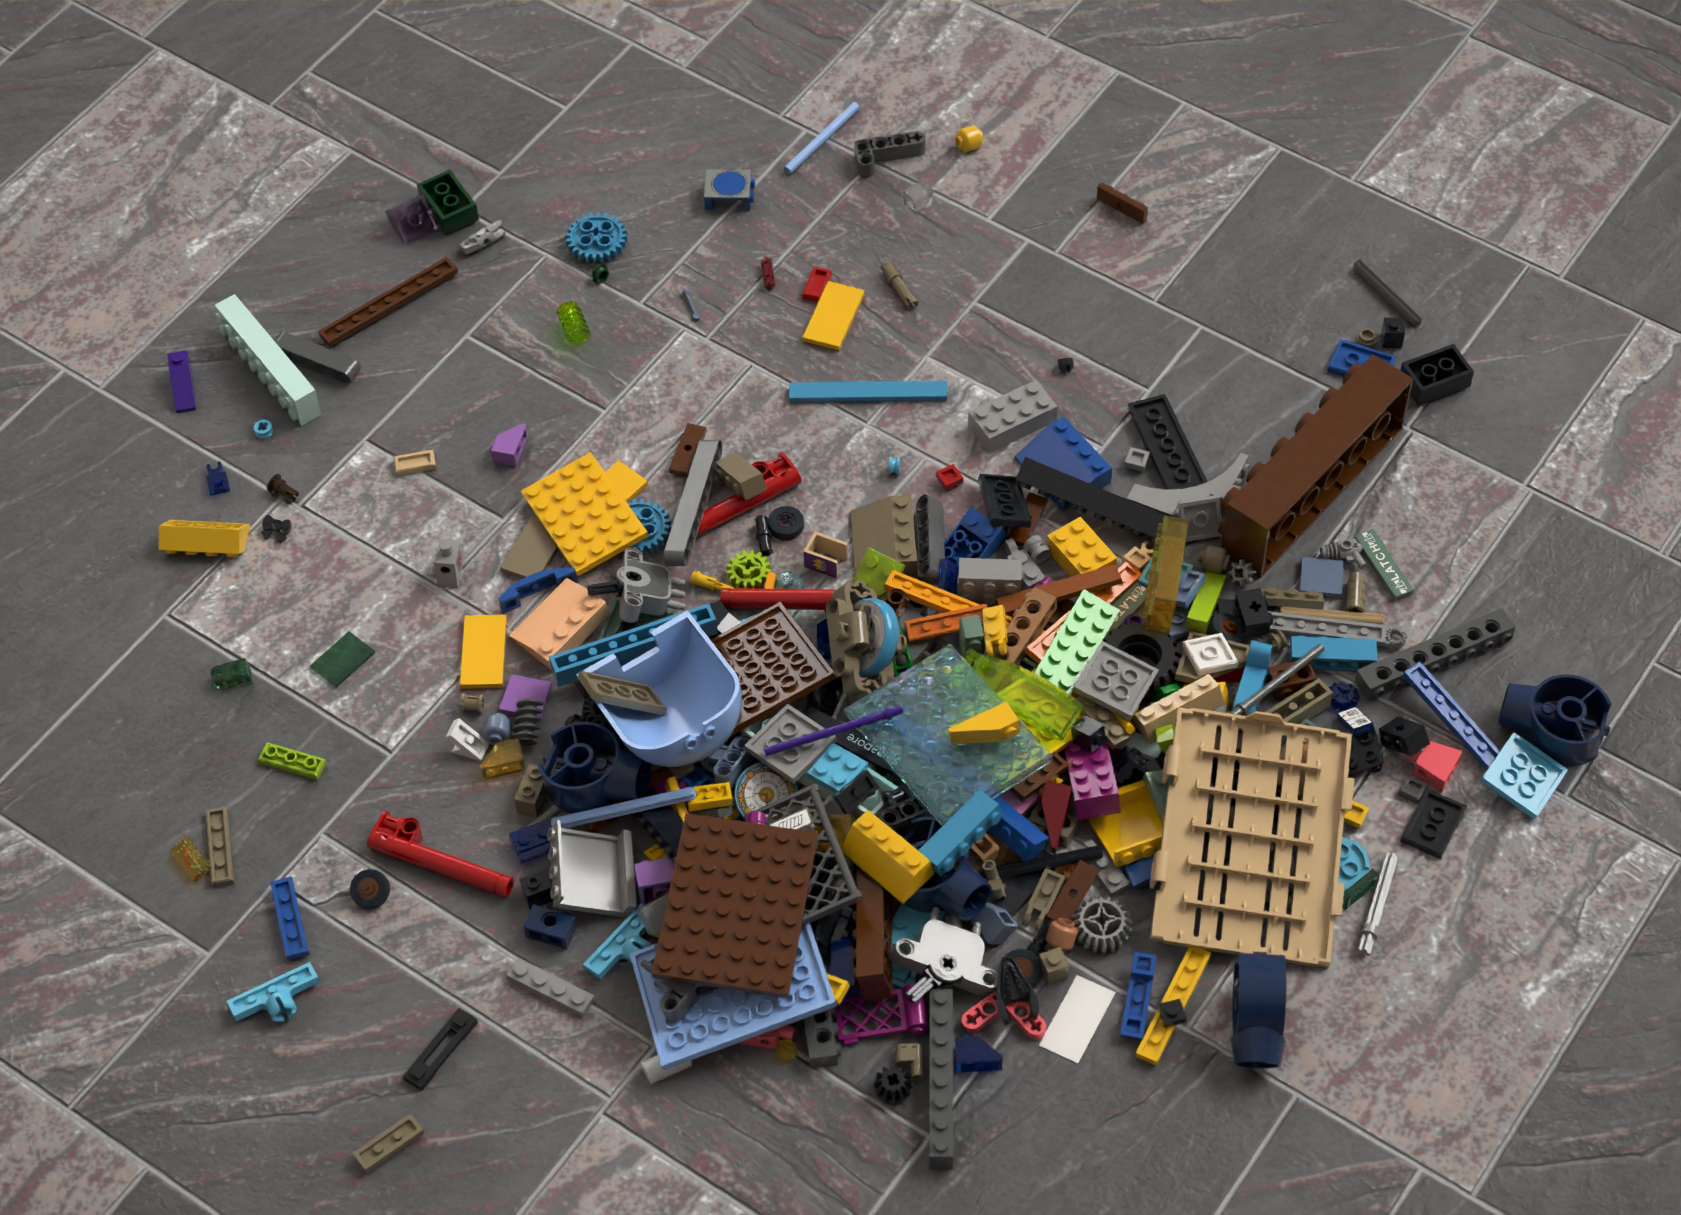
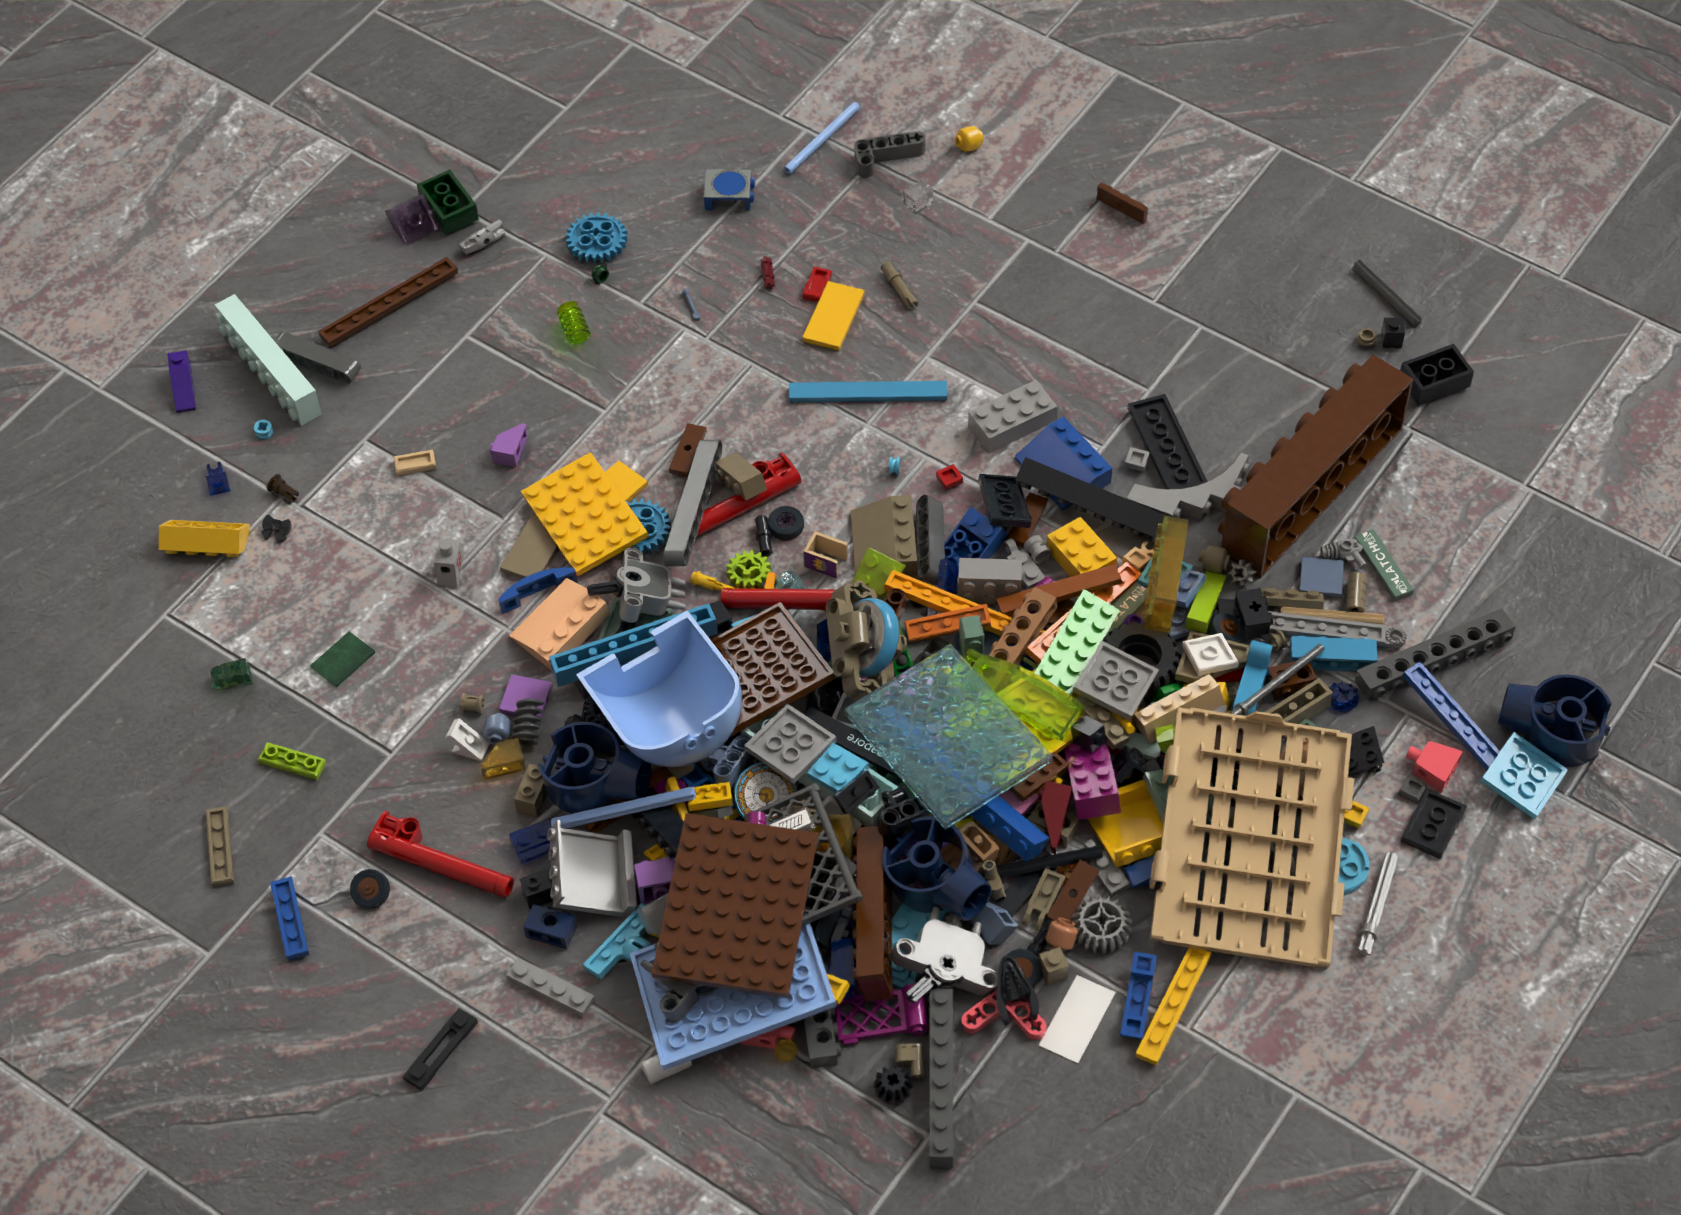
clear yellow tile [170,836,211,882] -> none
medium azure plate [227,962,320,1022] -> none
dark tan plate [352,1113,425,1174] -> none
yellow tile [460,615,507,689] -> none
dark tan tile [577,671,667,716] -> none
white sticker [717,613,741,633] -> none
dark purple bar [764,705,904,756] -> none
yellow slope [841,810,935,904] -> none
dark azure brick [918,790,1003,876] -> none
yellow slope [948,701,1020,744] -> none
clear blue slope [955,1035,1003,1072] -> none
yellow hinge [982,605,1008,658] -> none
black hinge [1057,358,1074,373] -> none
black plate [1158,999,1187,1028] -> none
light grey plate [1178,495,1223,542] -> none
dark blue animal [1230,951,1286,1069] -> none
blue tile [1327,339,1397,376] -> none
tile [1337,707,1374,736] -> none
clear green tile [1342,868,1378,910] -> none
black brick [1378,716,1430,756] -> none

